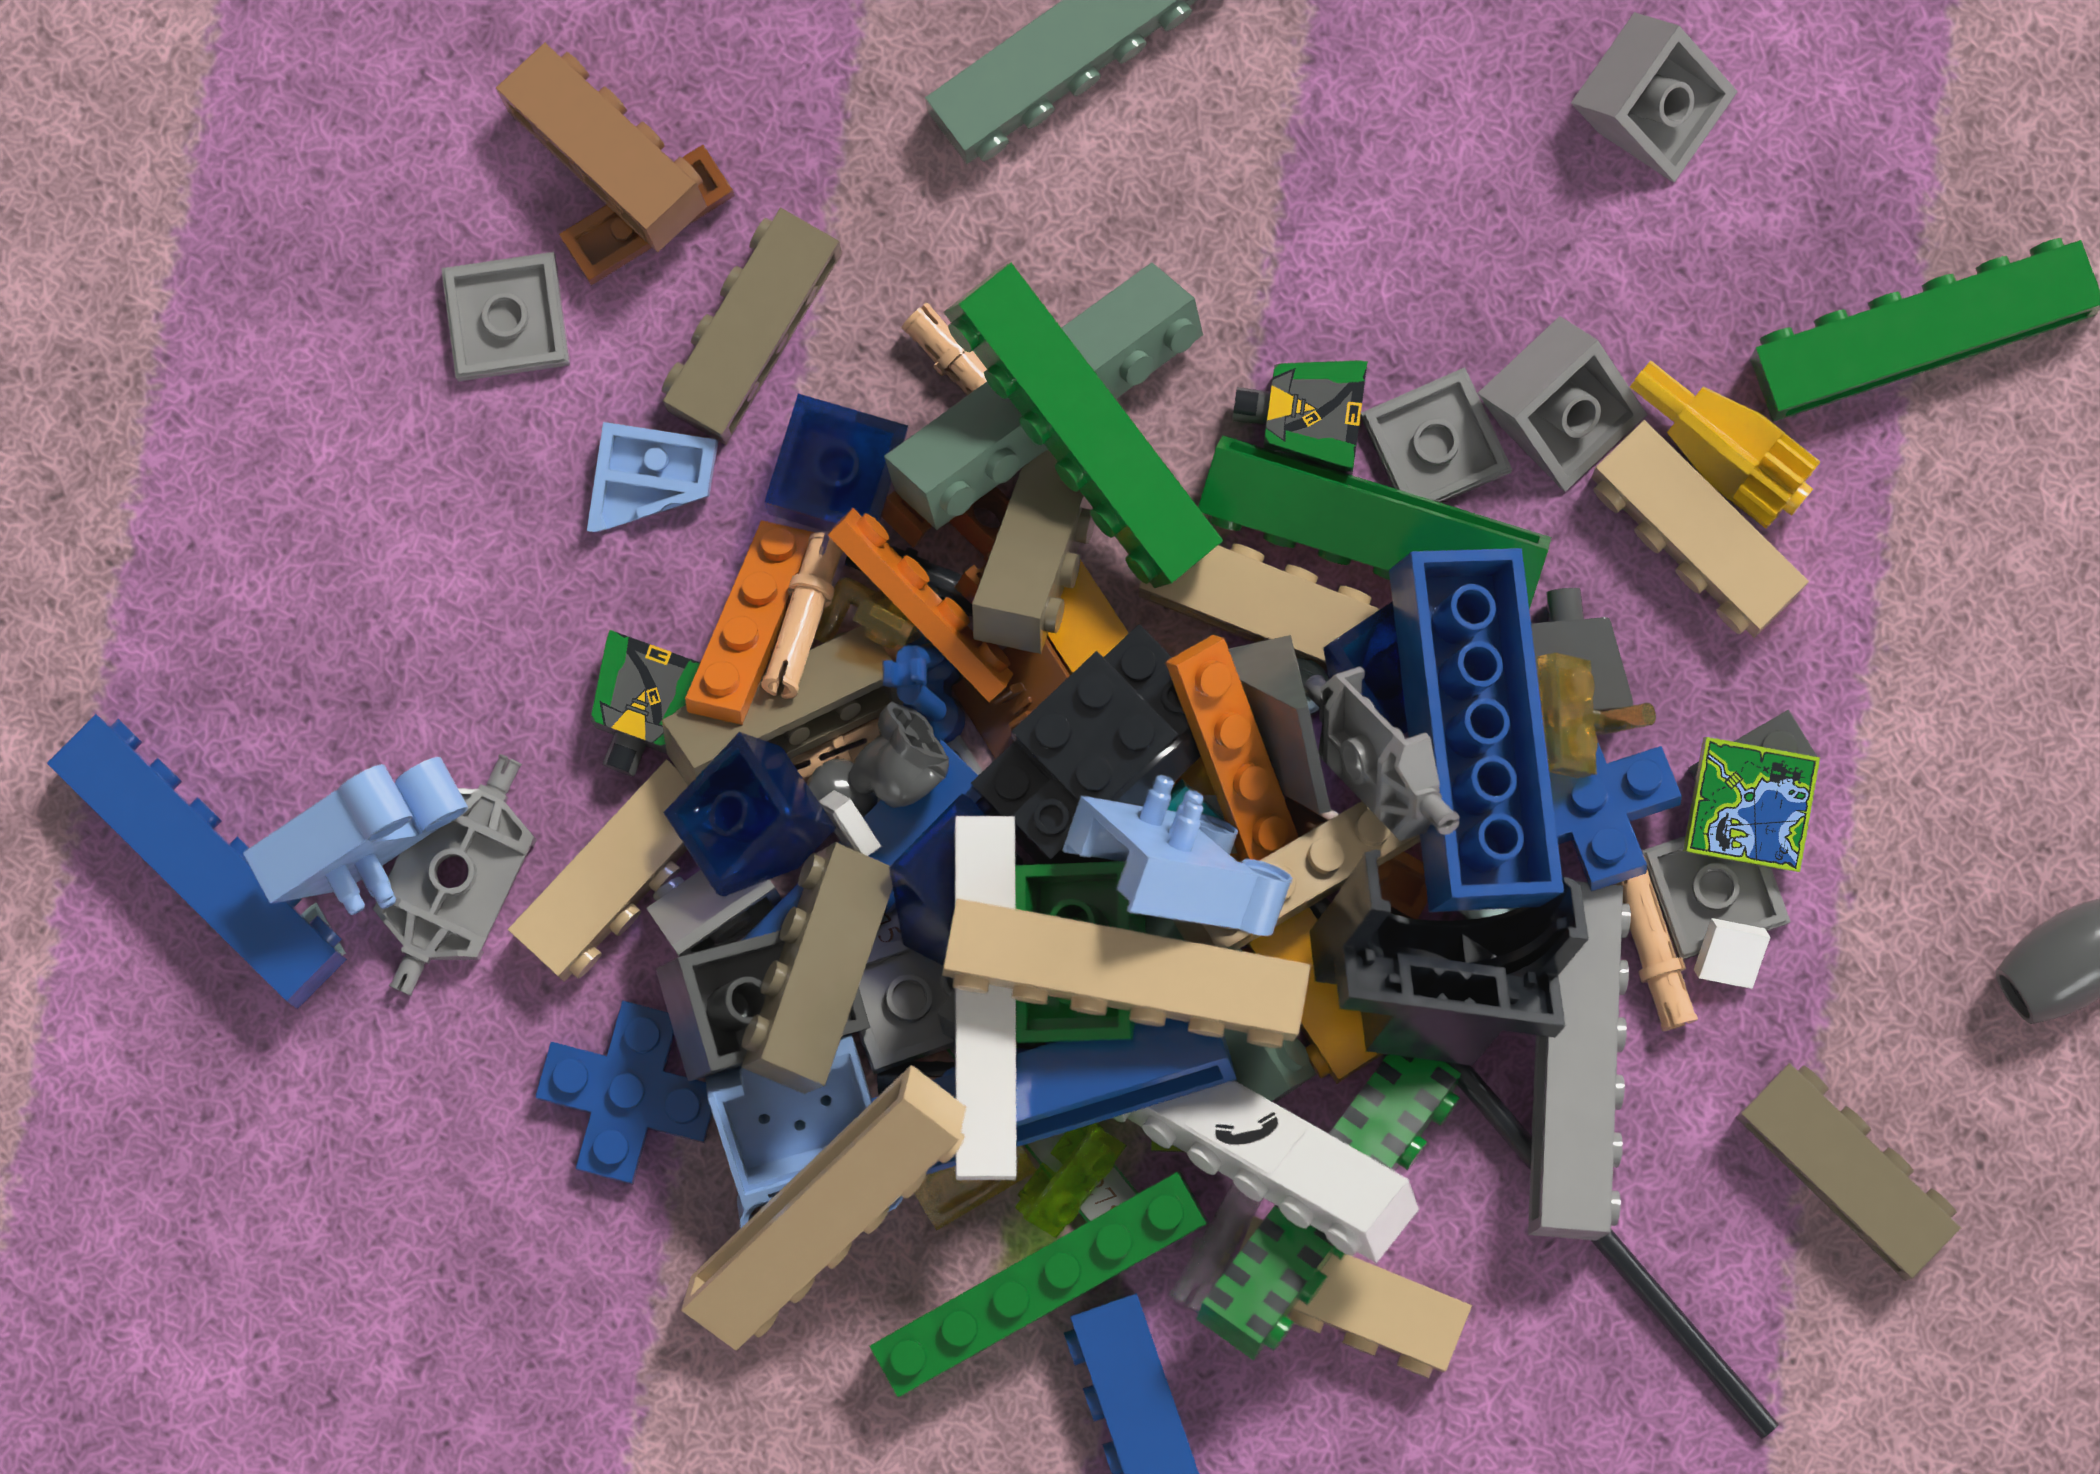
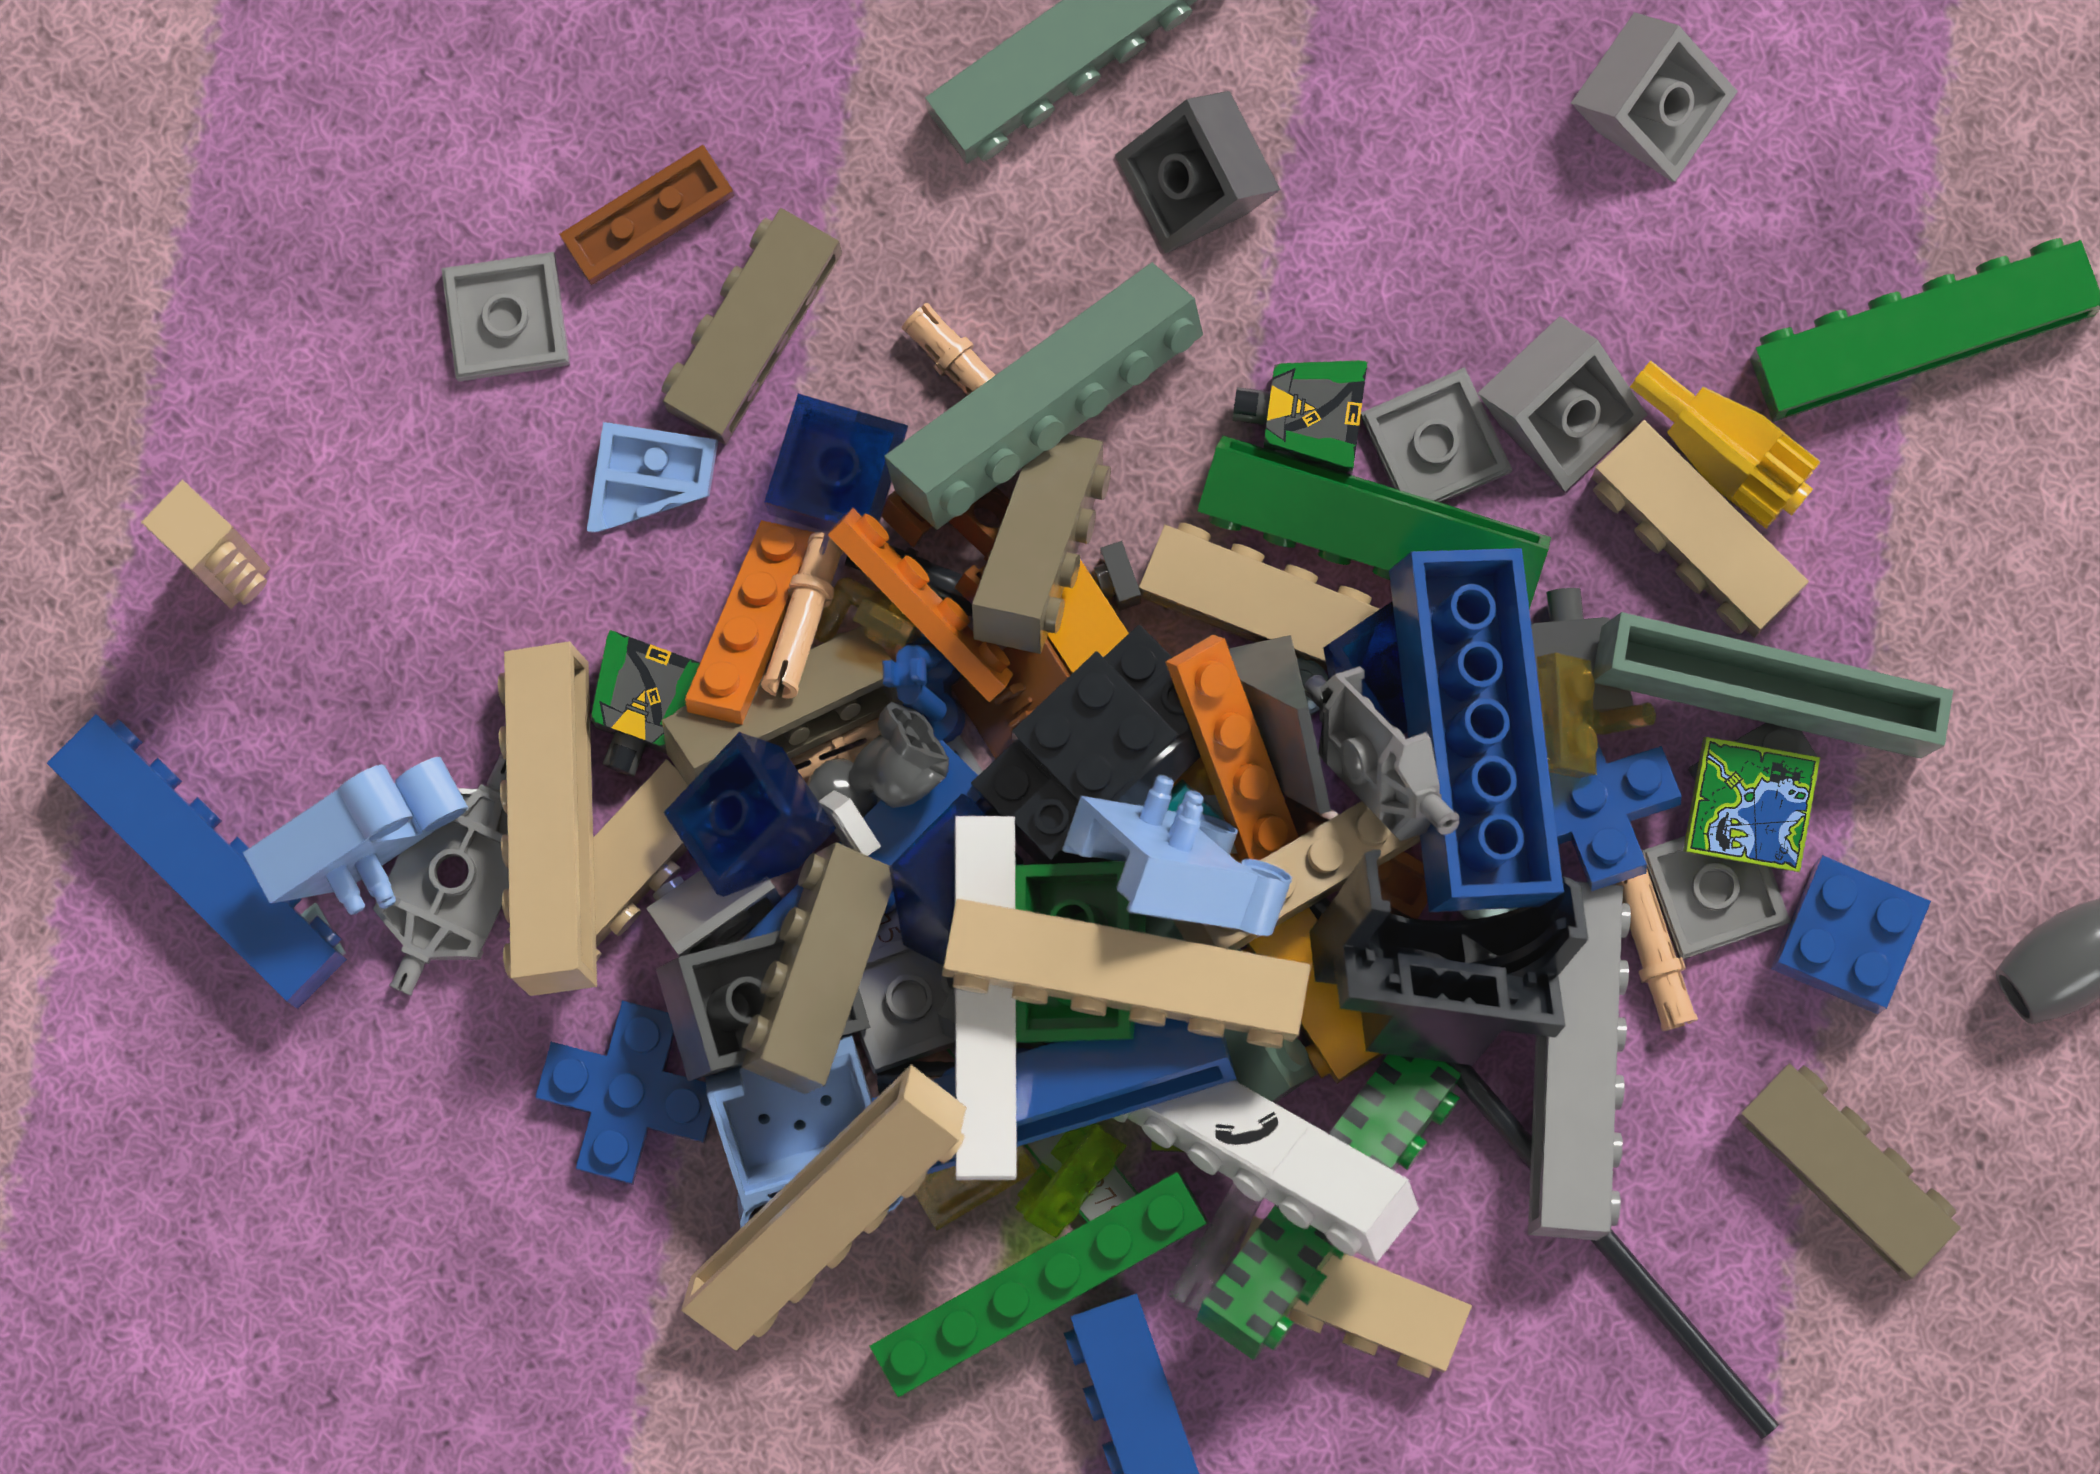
medium nougat brick [496,42,707,253] -> none
green brick [943,262,1223,588] -> none
white tile [1694,918,1770,989] -> none
none -> tan brick [141,479,271,609]
none -> tan brick [498,641,597,996]
none -> dark grey plate [1093,541,1141,611]
none -> dark grey slope [1115,91,1280,253]
none -> sand green brick [1592,612,1953,759]
none -> blue brick [1771,855,1931,1014]

